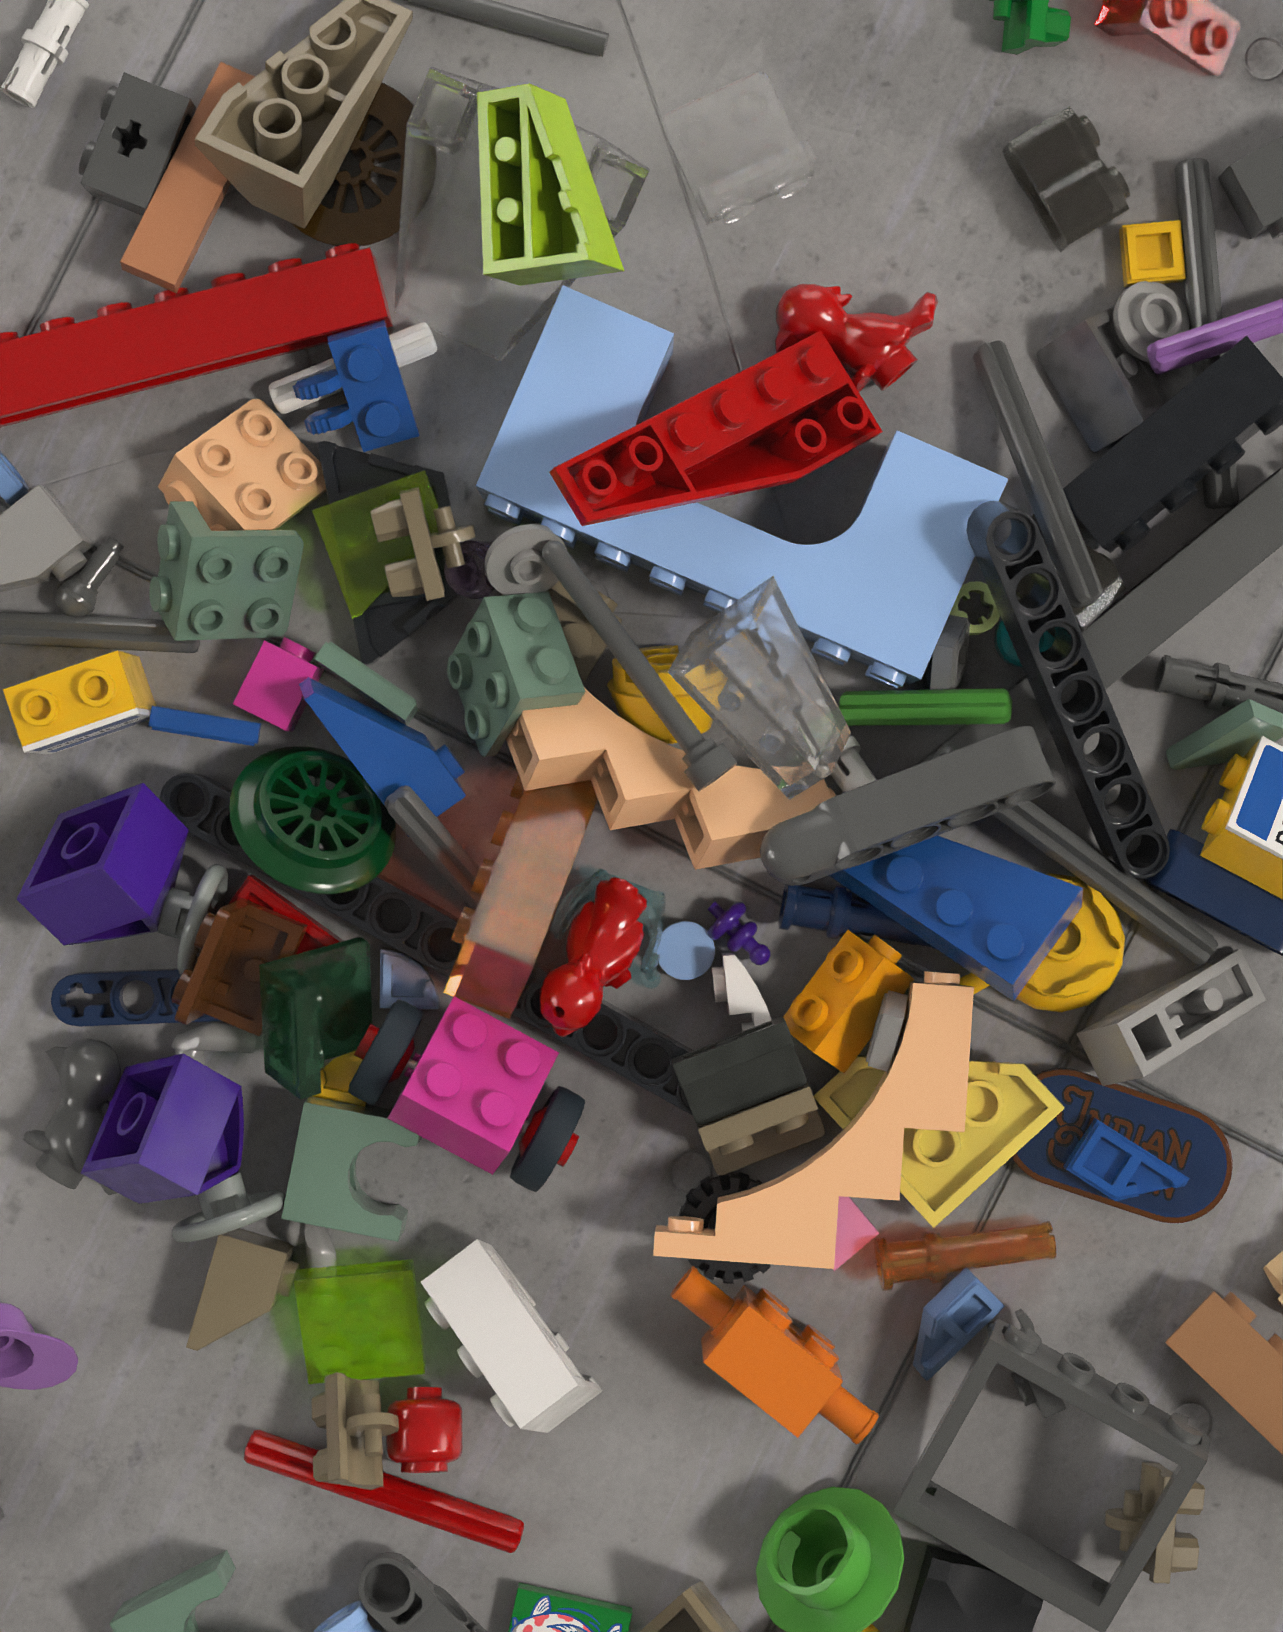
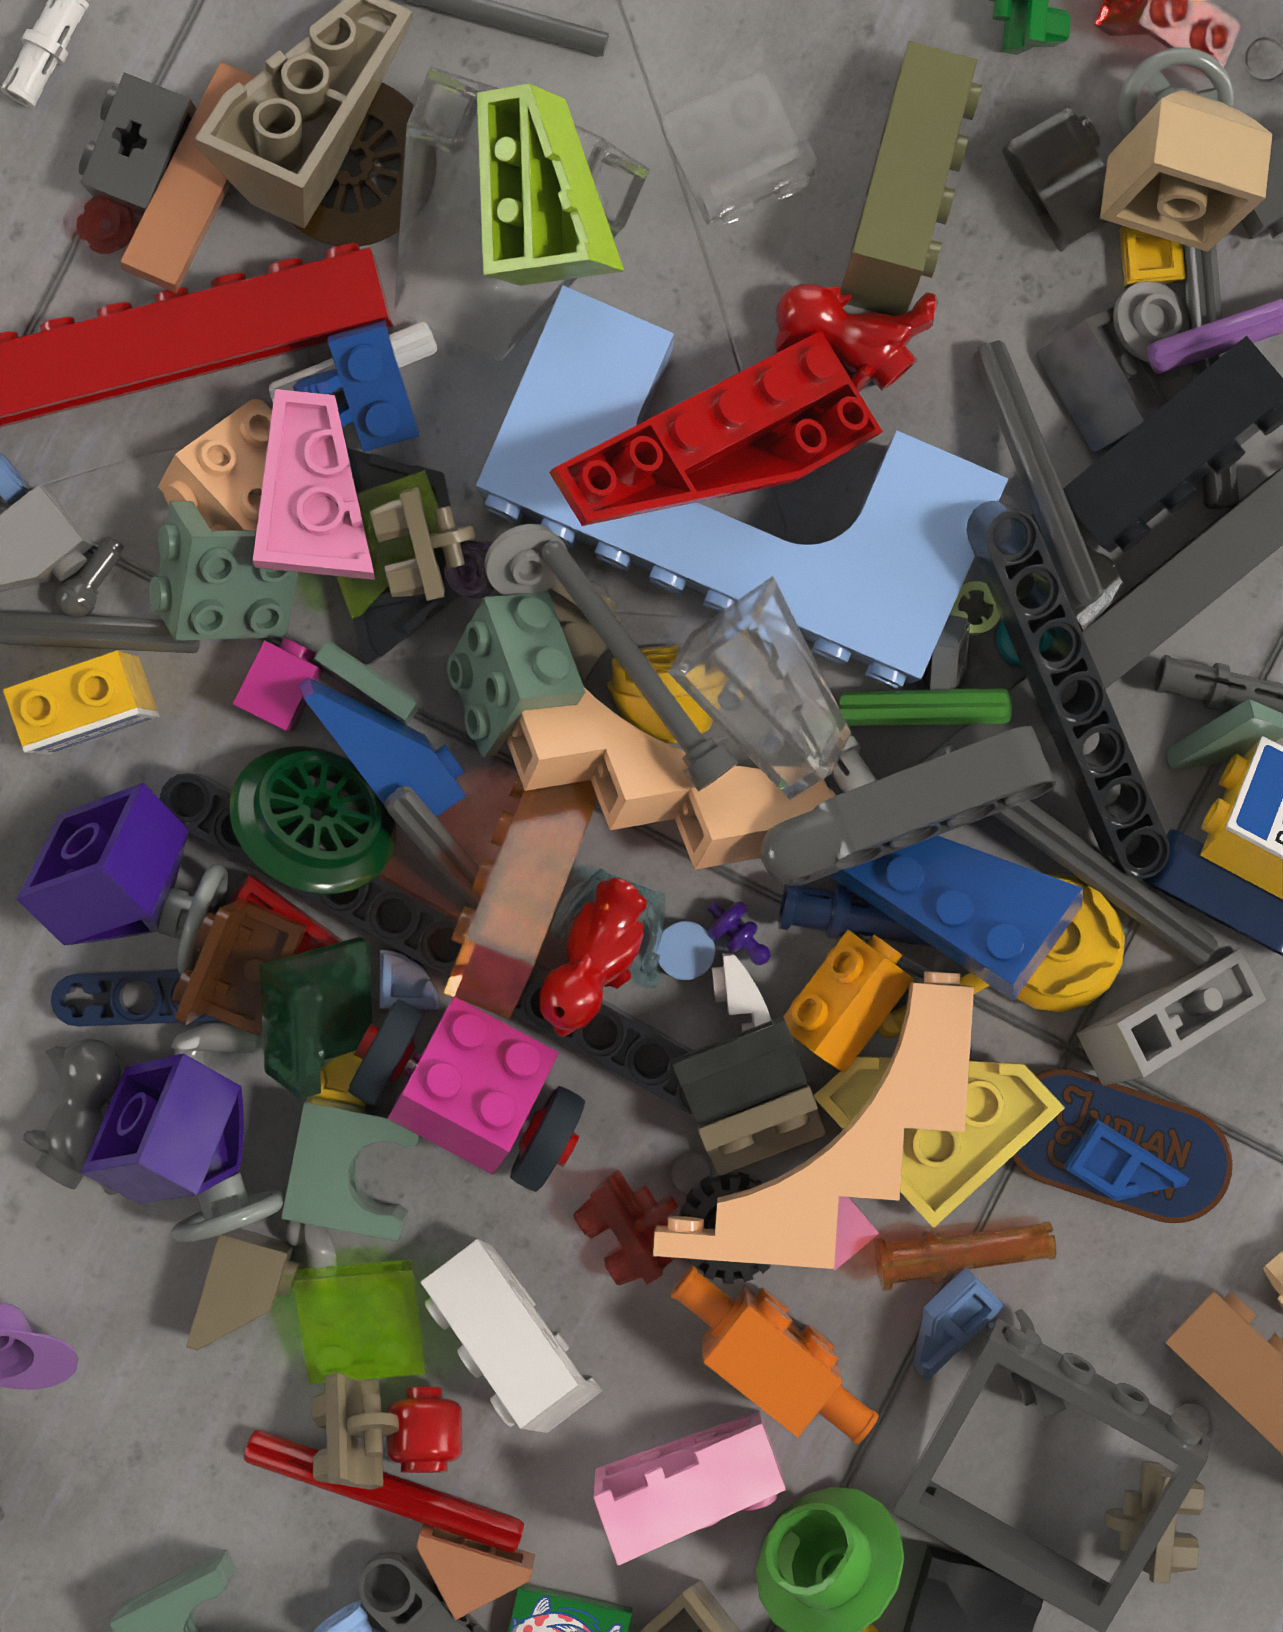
blue tile [149,706,261,746] -> none
light grey tile [866,990,908,1072] -> none
none -> clear red plate [76,196,134,254]
none -> bright pink wing [253,389,375,580]
none -> nougat slope [416,1524,535,1620]
none -> clear red hips [574,1170,679,1286]
none -> bright pink wedge [593,1410,786,1566]
none -> olive wedge [840,41,982,316]
none -> tan piece [1100,47,1273,252]

